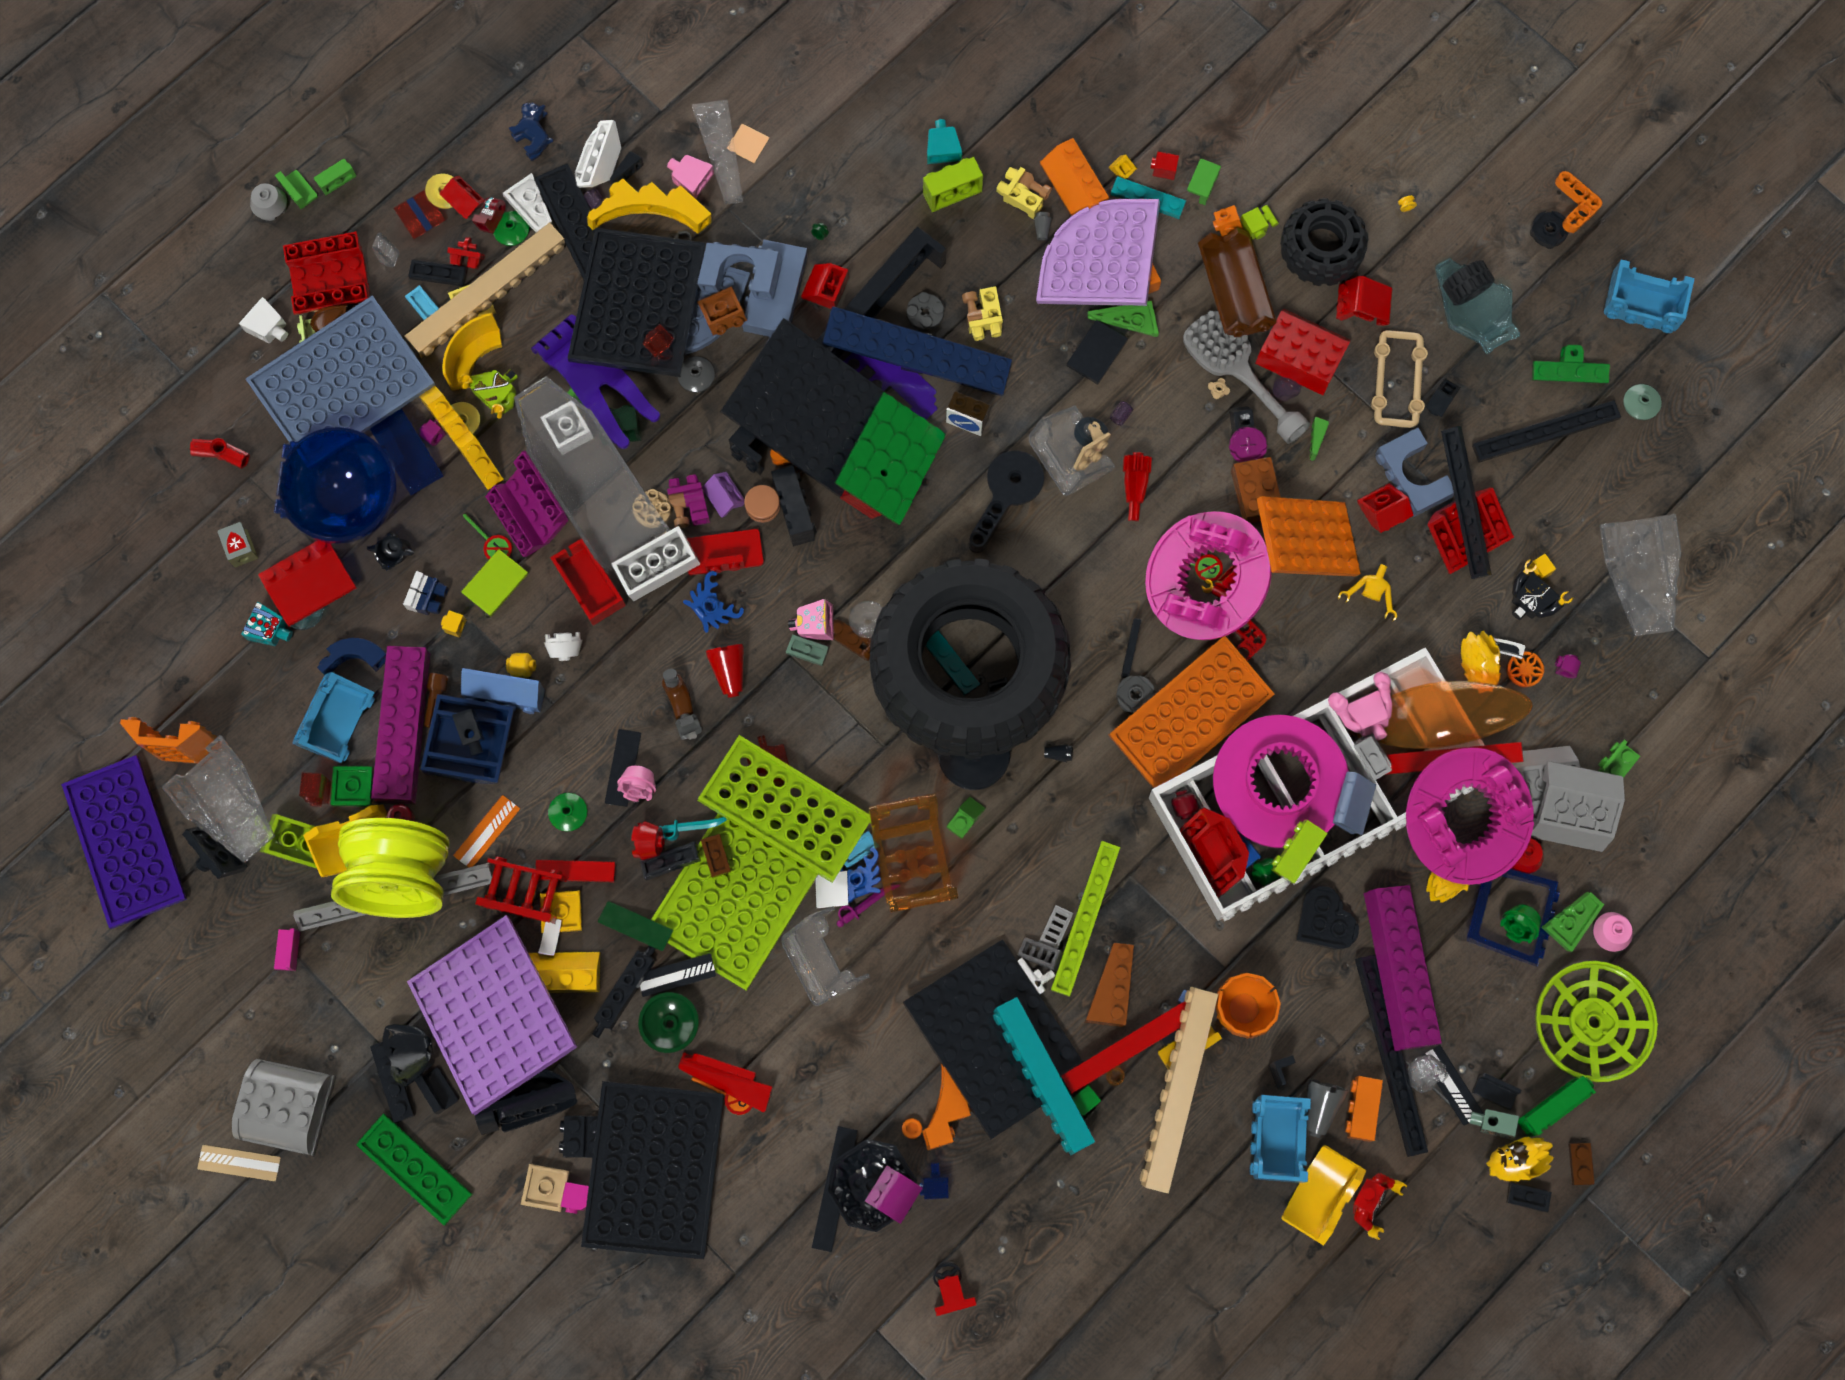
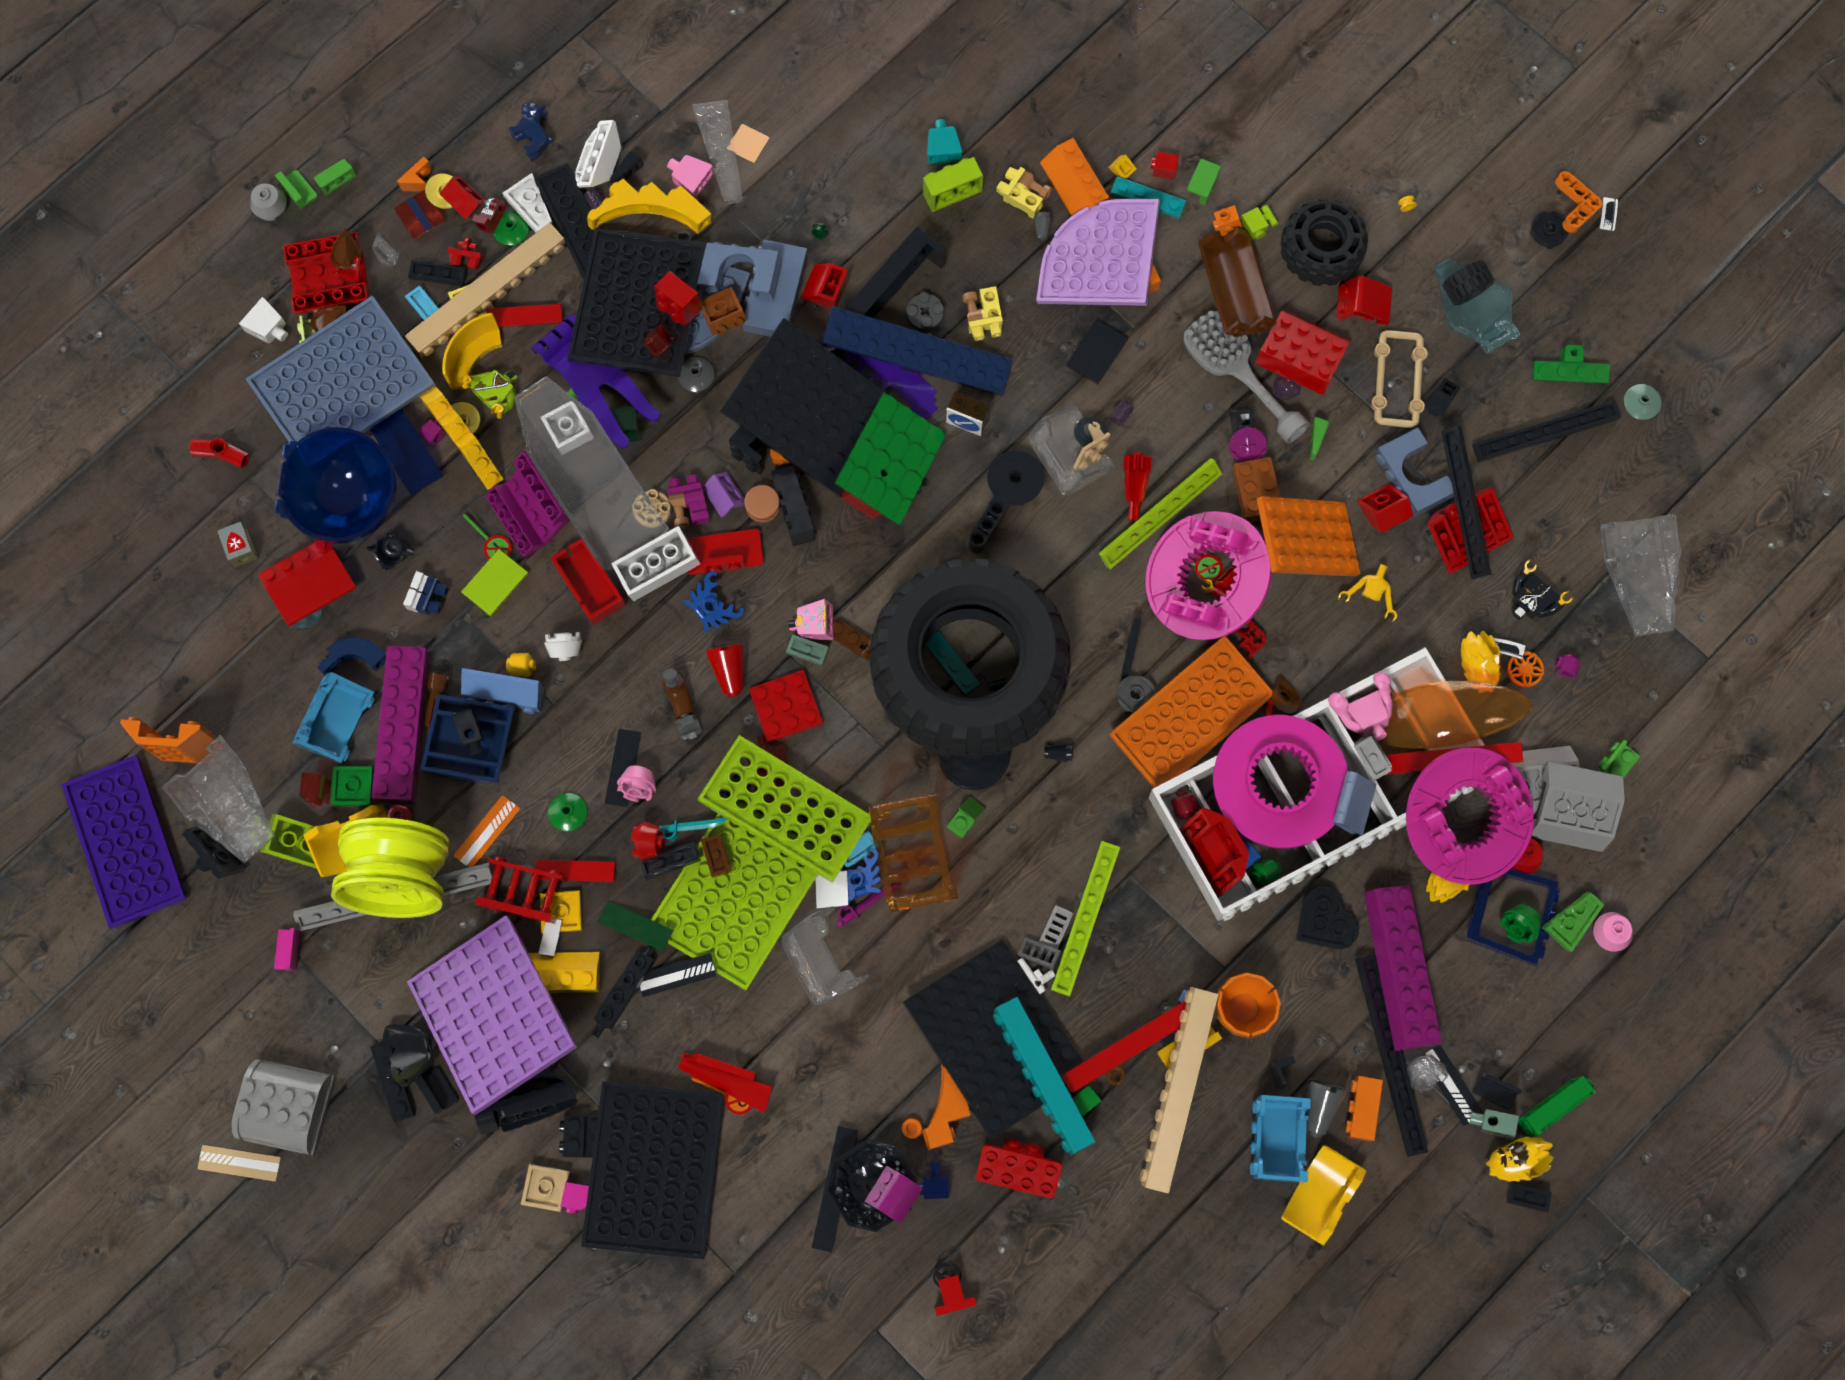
torso [241,602,293,646] -> none
green tile [356,1113,473,1226] -> none
yellow plate [441,610,467,638] -> none
dark green dish [638,992,699,1053] -> none
clear dish [849,601,883,638] -> none
dark orange wedge [1084,943,1134,1027] -> none
bright green wing [1087,301,1159,337] -> none
tan plate [1208,378,1230,399] -> none
lime brick [1271,820,1328,884] -> none
red torso [1353,1173,1407,1240] -> none
yellow plate [1528,554,1556,580] -> none
lime dish [1535,961,1658,1082] -> none
reddish brown plate [1568,1143,1595,1185] -> none
dark azure windscreen [1604,260,1695,333] -> none
none -> reddish brown piece [331,229,362,283]
none -> orange slope [397,157,432,191]
none -> red tile [486,304,563,328]
none -> red brick [654,271,700,327]
none -> red plate [749,670,823,744]
none -> red bracket [976,1138,1062,1199]
none -> lime plate [1099,458,1222,570]
none -> reddish brown piece [1266,674,1302,716]
none -> sticker [1600,197,1618,231]

